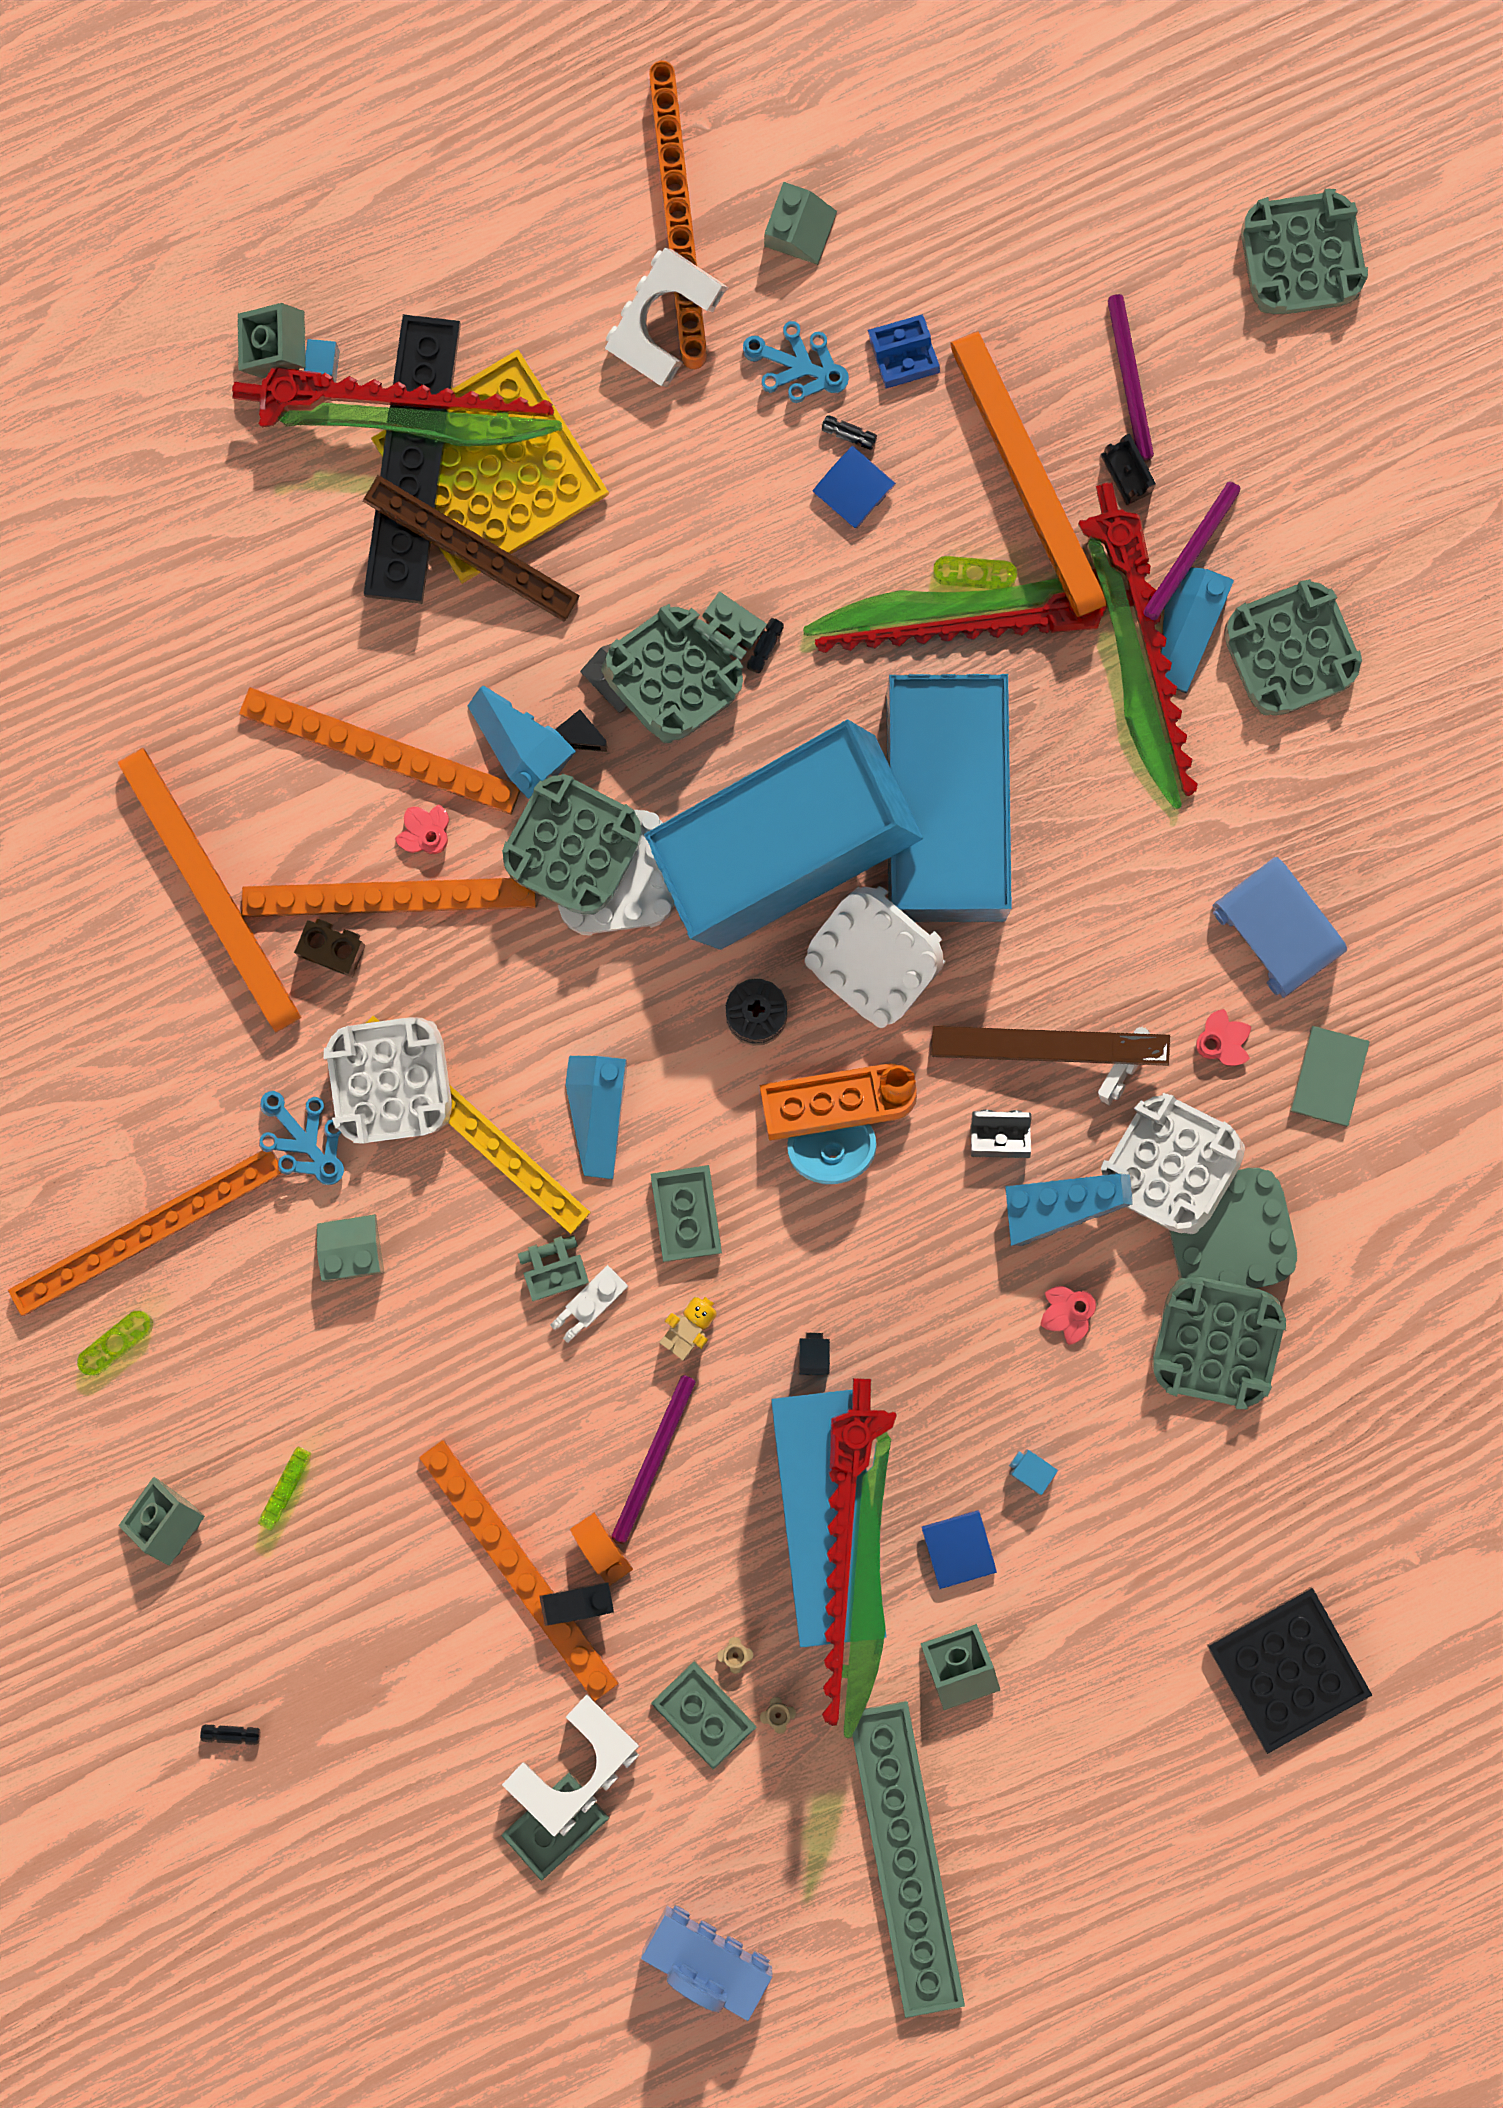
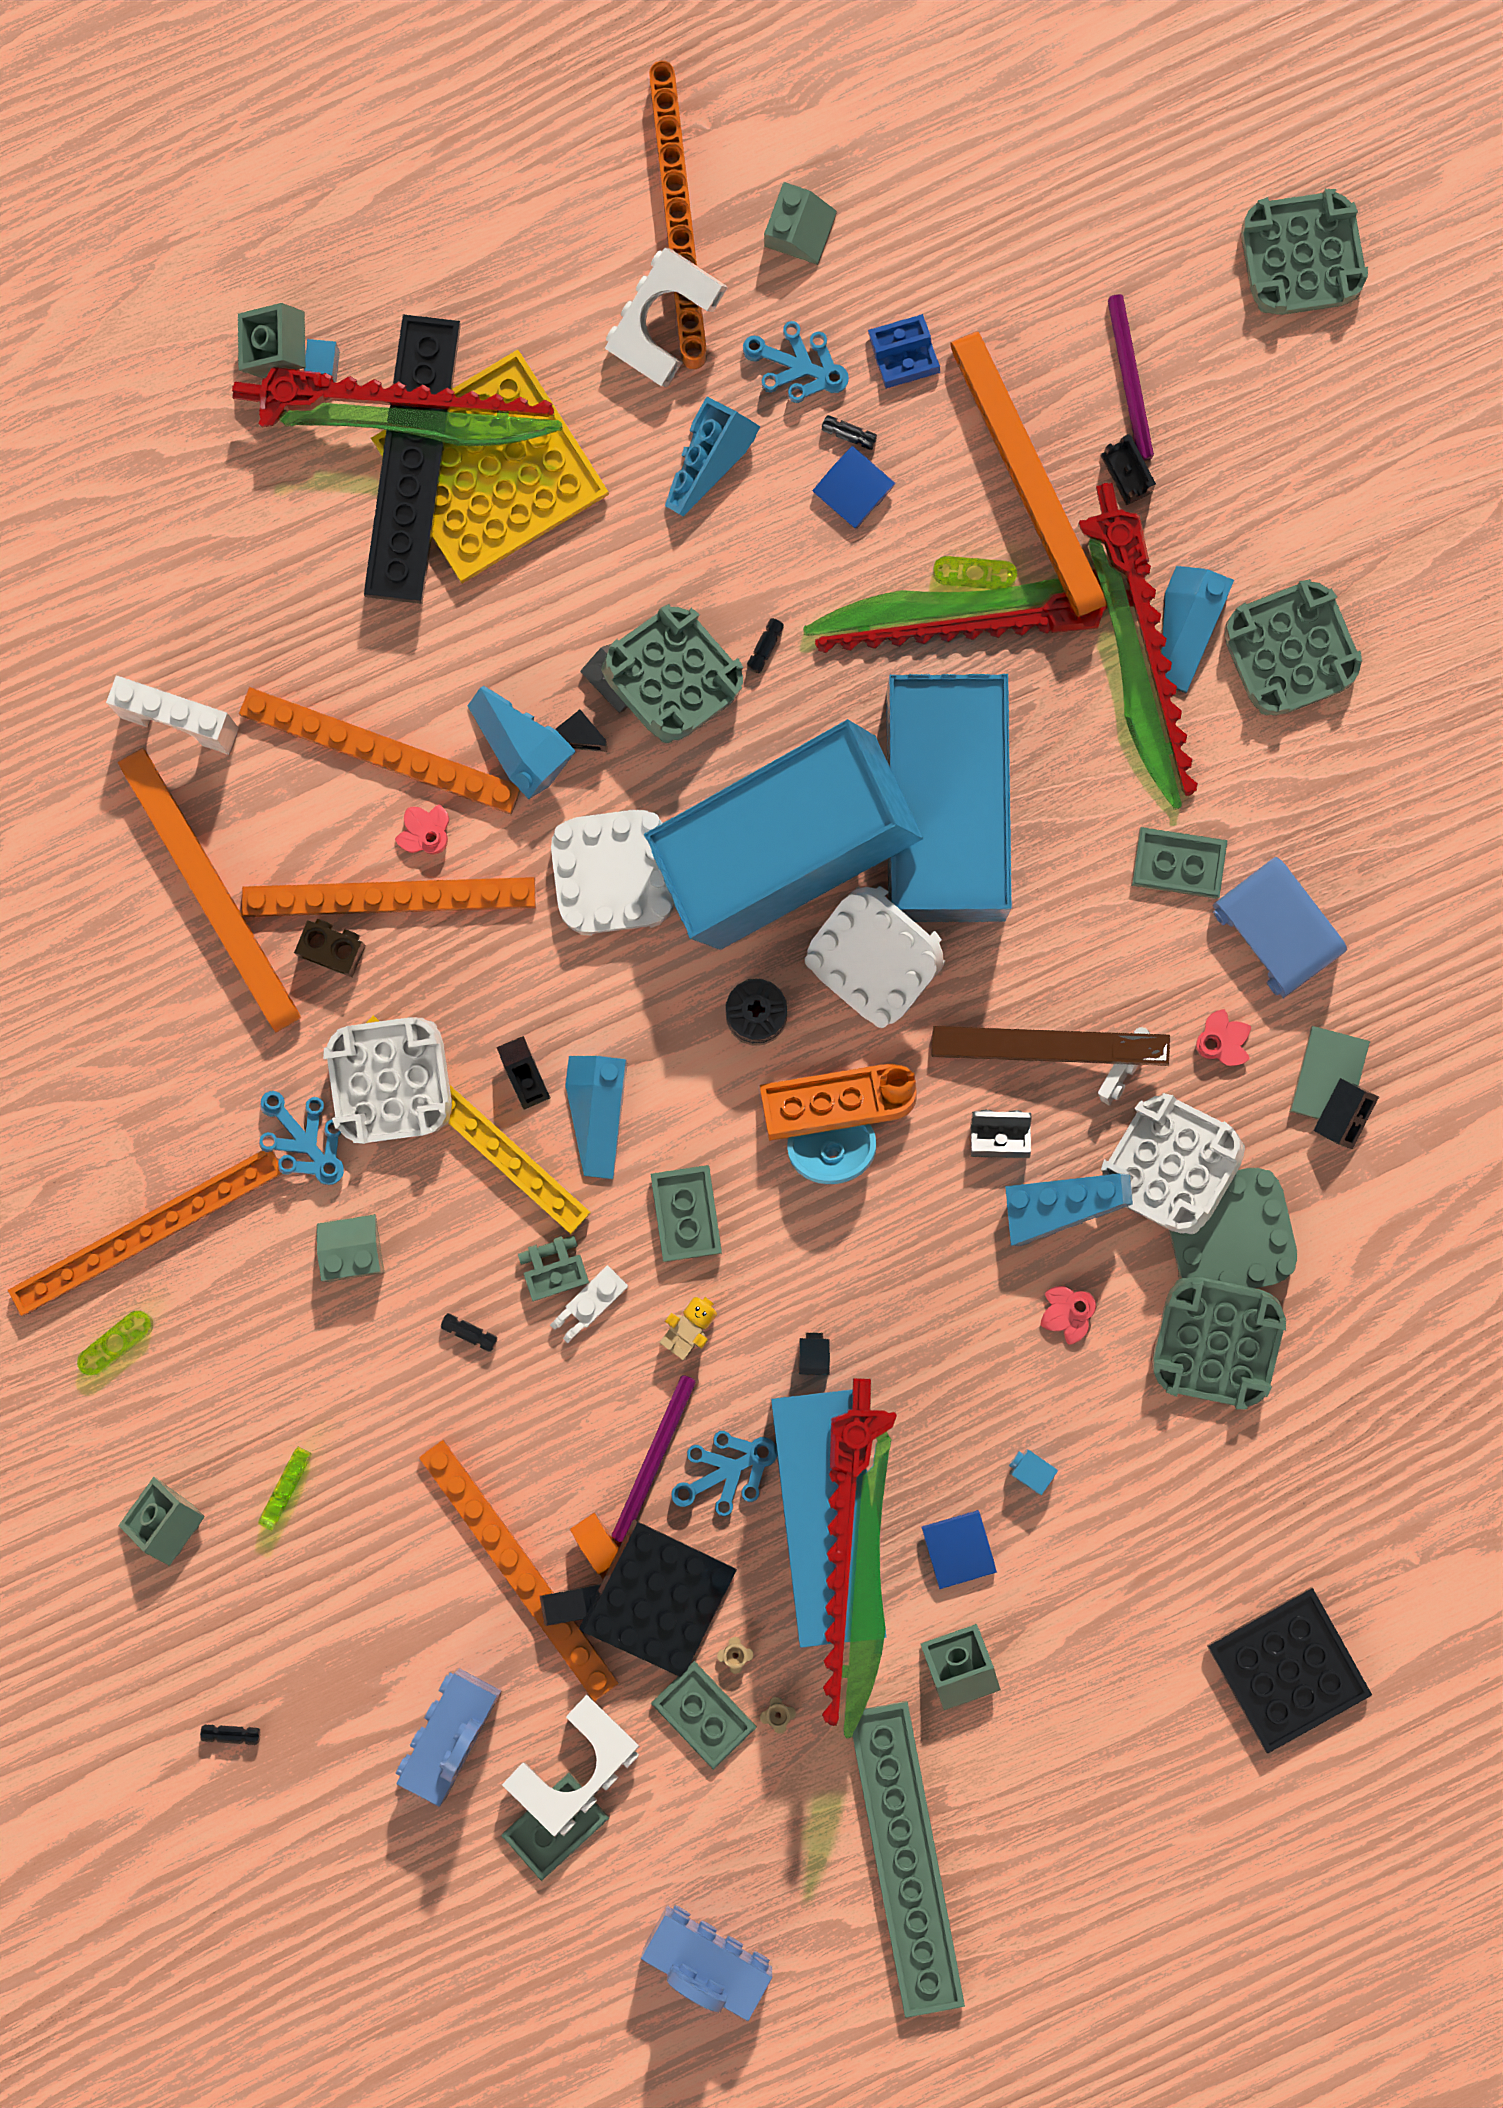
reddish brown tile [362,475,580,622] -> none
sand green plate [502,774,642,915] -> none
sand green plate [693,591,767,661] -> none
magenta axle [1144,481,1241,620] -> none
none -> white arch [106,675,239,755]
none -> medium blue brick [395,1668,502,1807]
none -> black axle [441,1313,498,1352]
none -> black slope [496,1036,550,1110]
none -> black plate [579,1519,737,1677]
none -> dark azure wedge [665,396,761,517]
none -> dark azure plant [671,1431,778,1516]
none -> sand green tile [1131,827,1228,899]
none -> black hinge [1313,1078,1379,1149]

